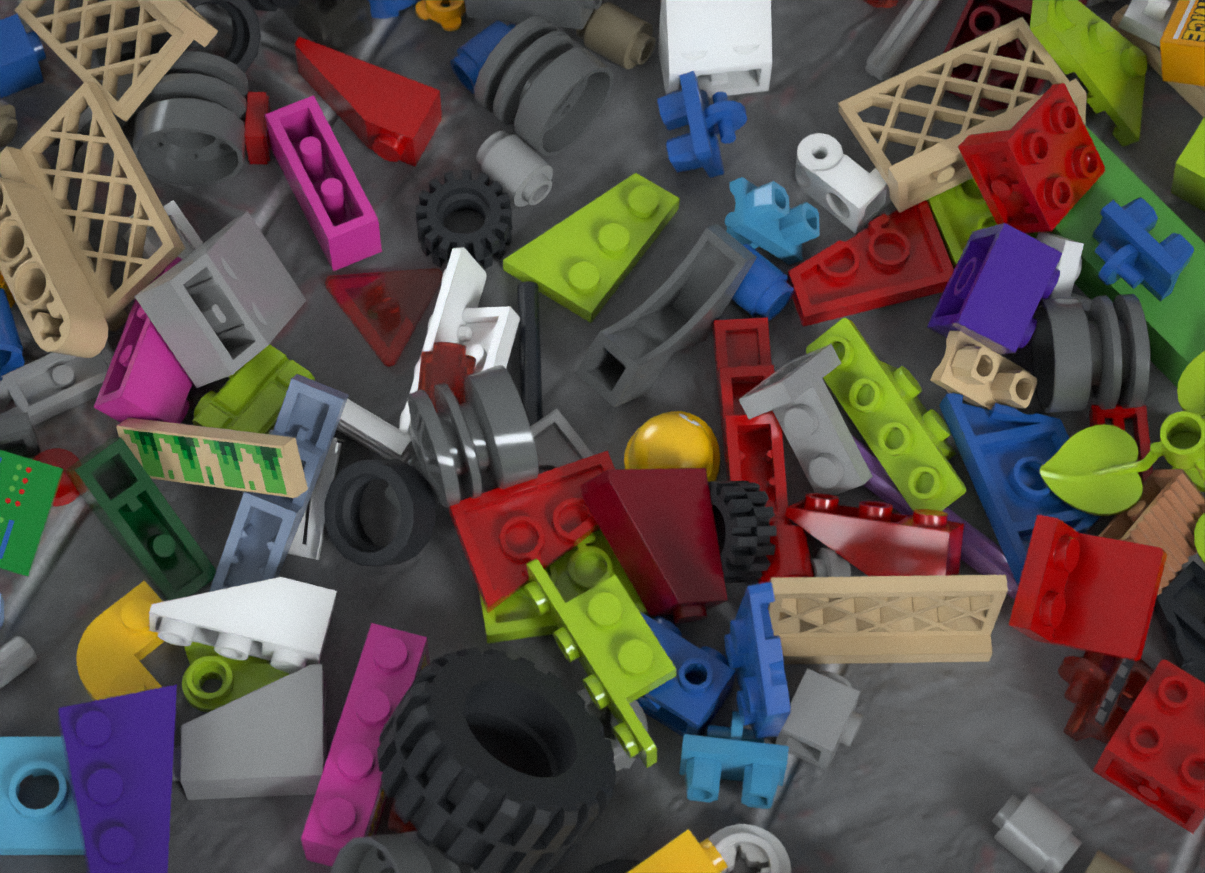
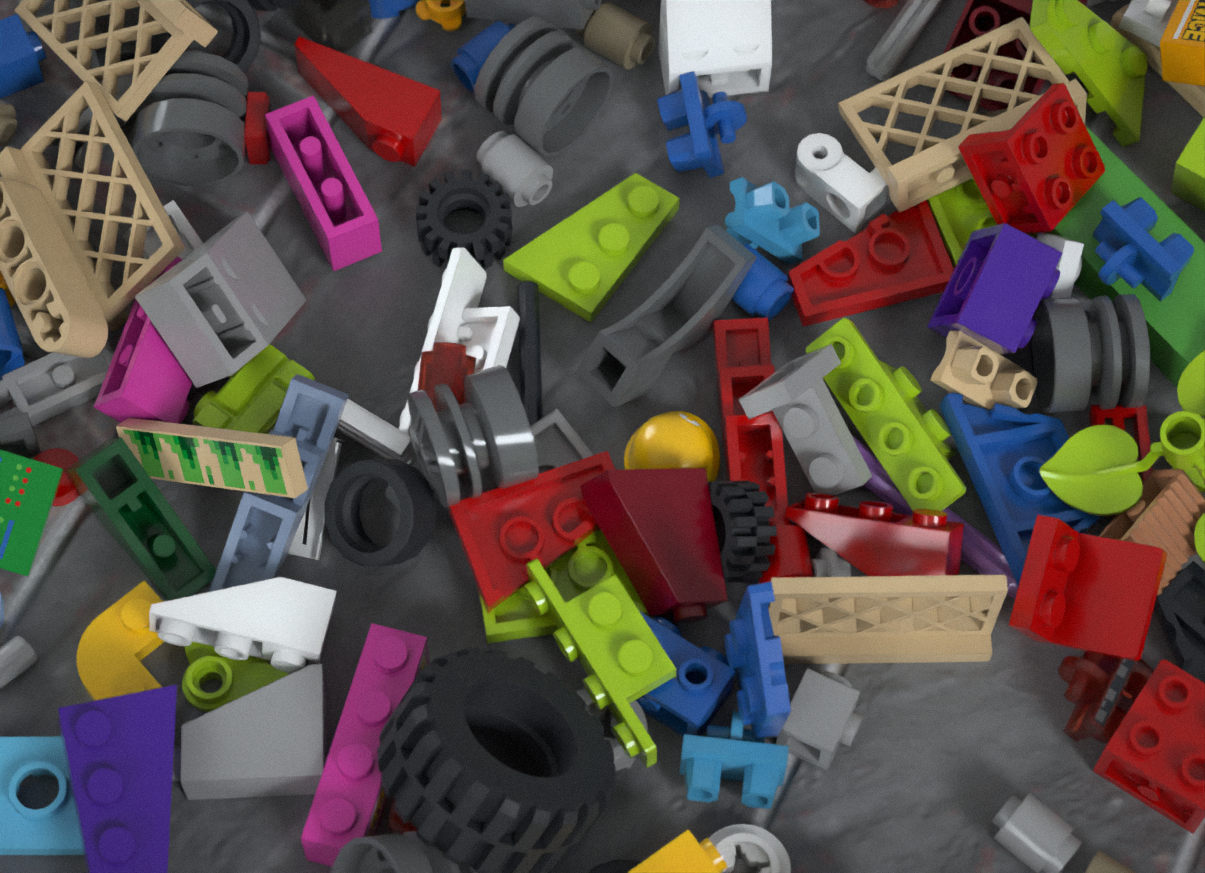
clear red piece [325,268,442,367] -> none

